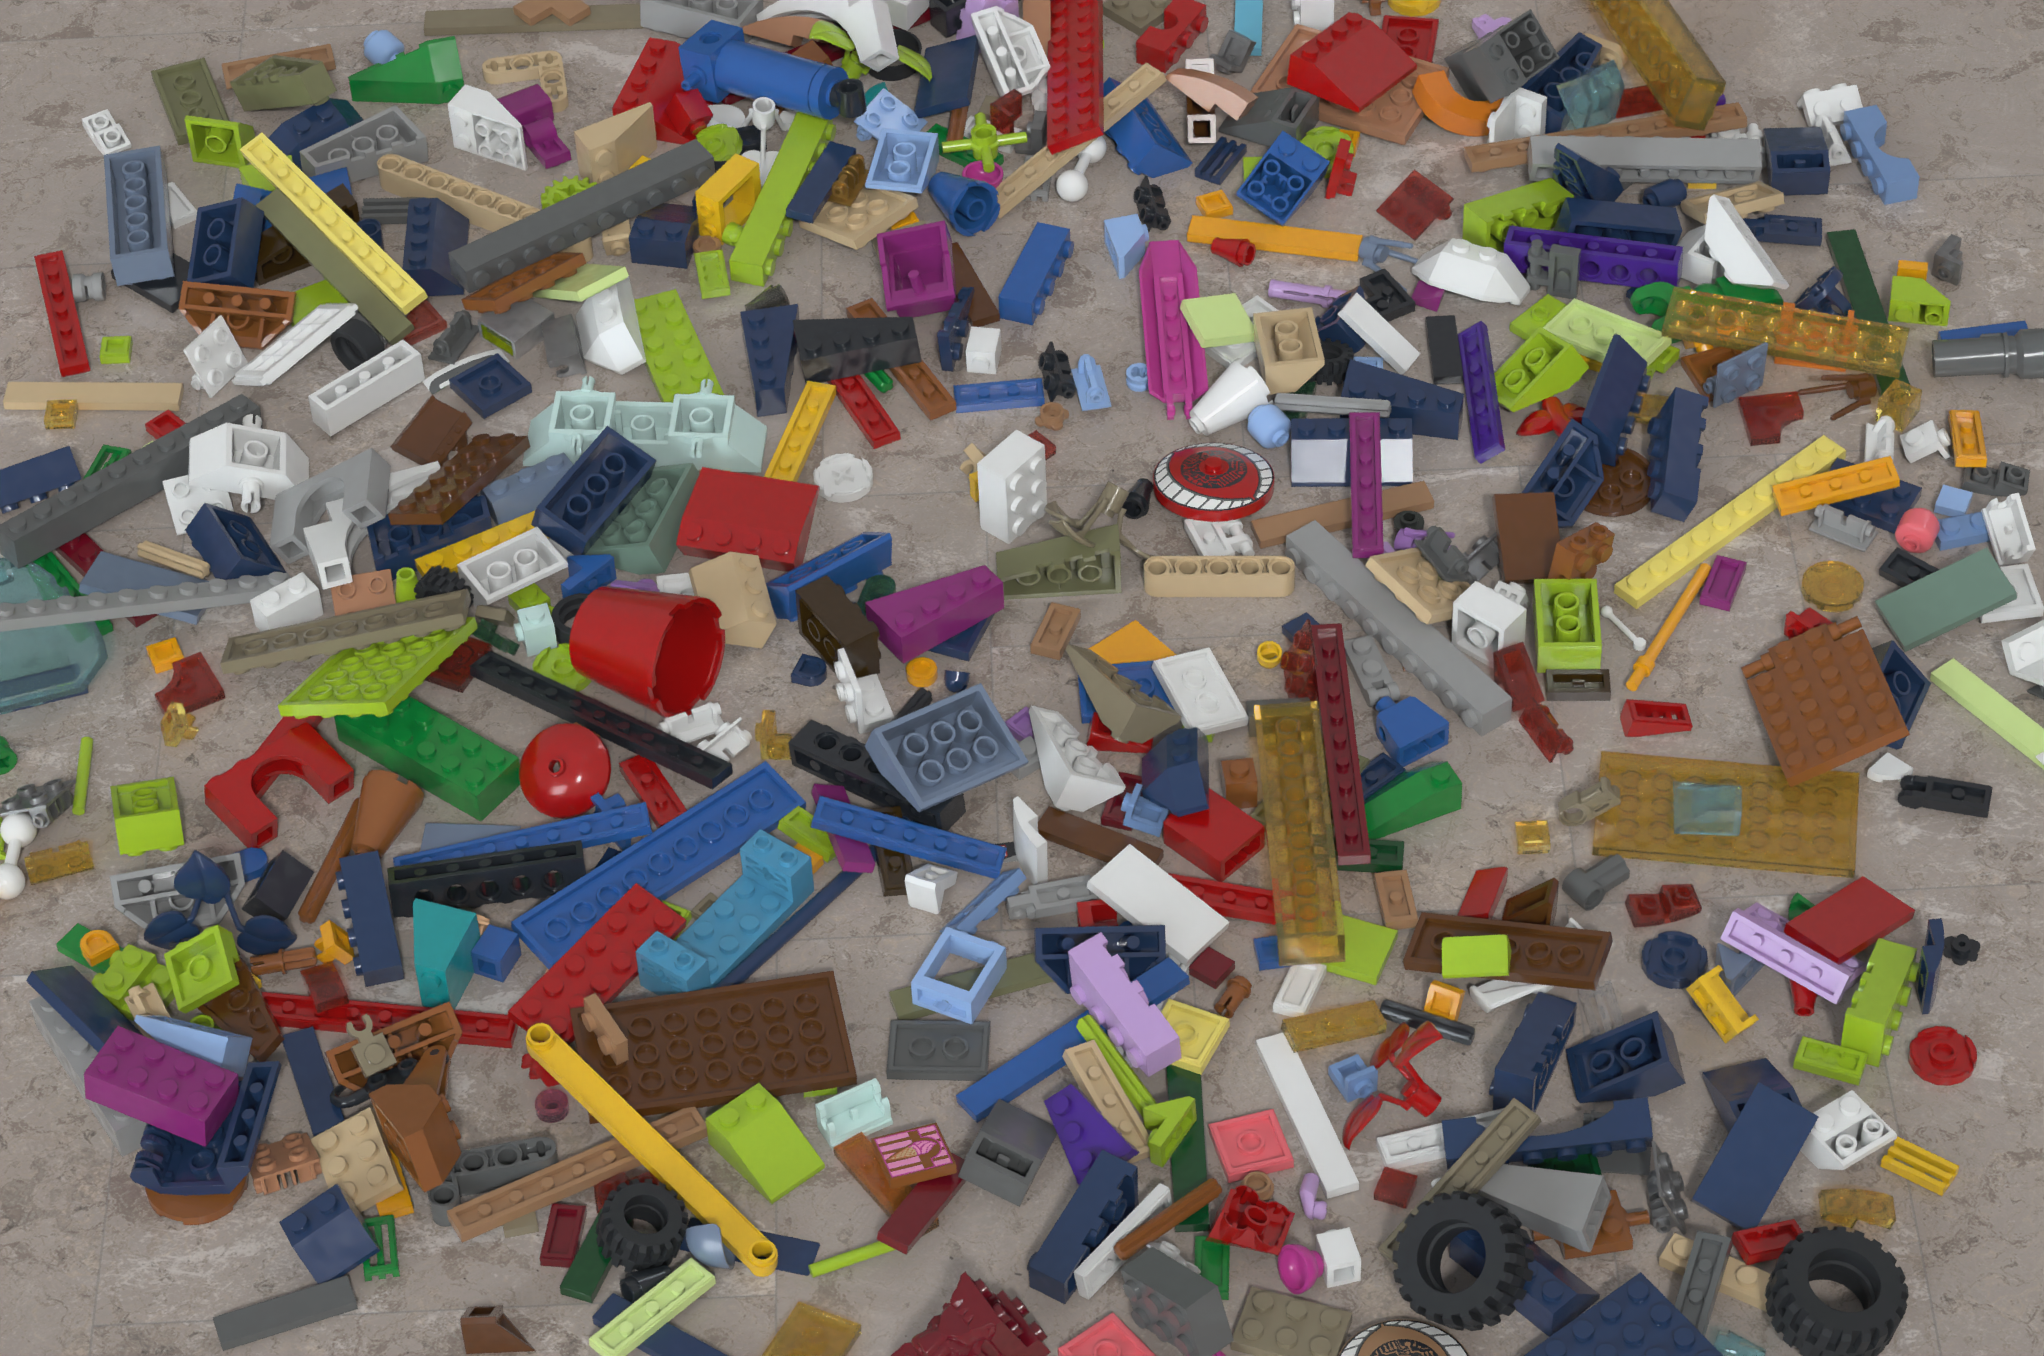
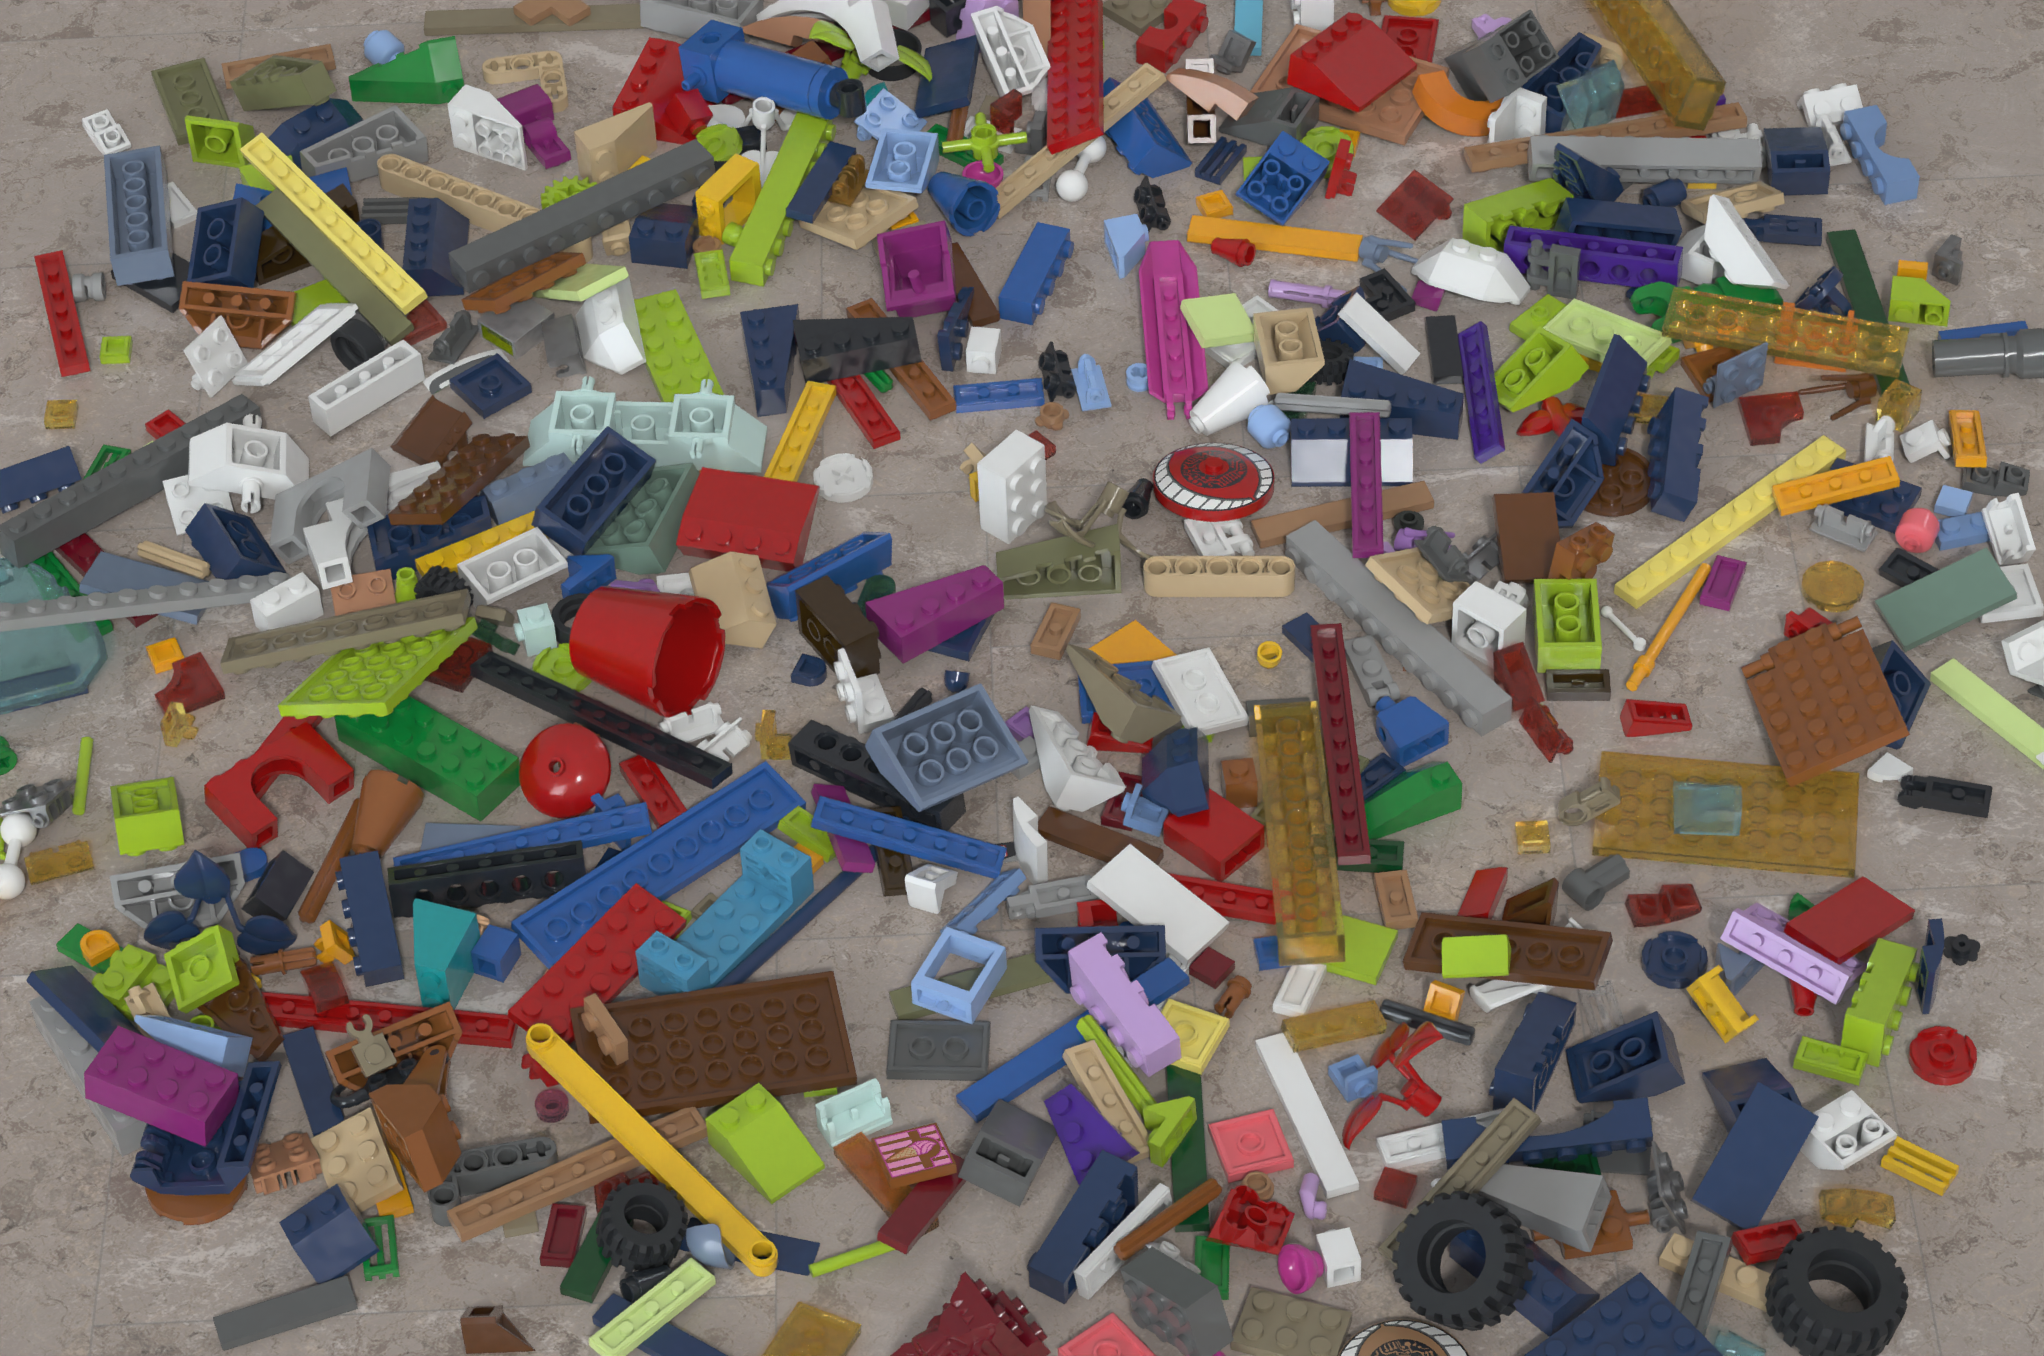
tan tile [3,382,184,411] -> none
lime plate [508,583,554,615] -> none
clear smoke cone [744,284,790,311] -> none
light orange tile [906,657,938,687] -> none
clear red hinge [1281,619,1318,703] -> none

